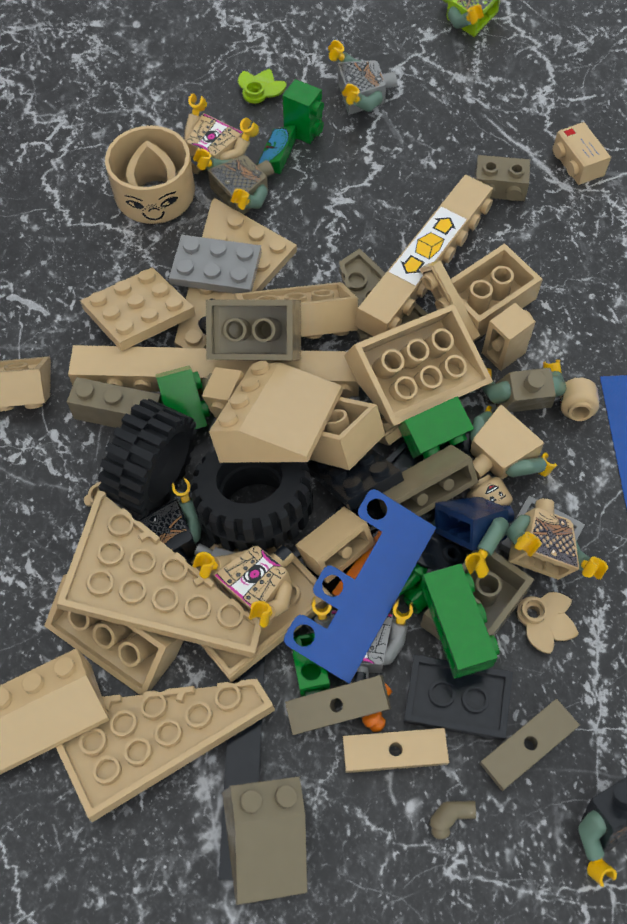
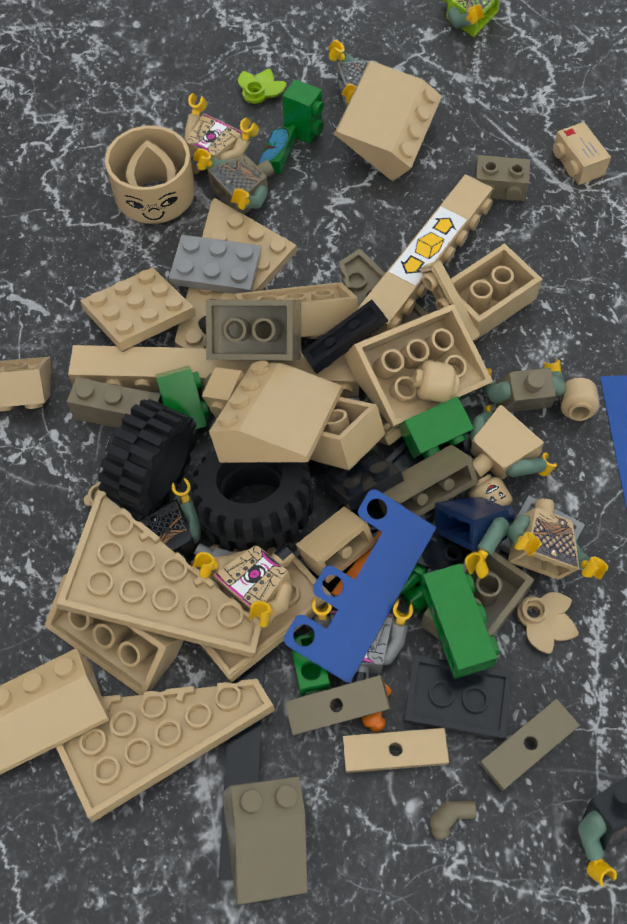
tan brick [482,302,536,371] -> none
none -> black plate [301,299,388,374]
none -> tan slope [334,61,442,181]
none -> tan head [412,361,459,403]

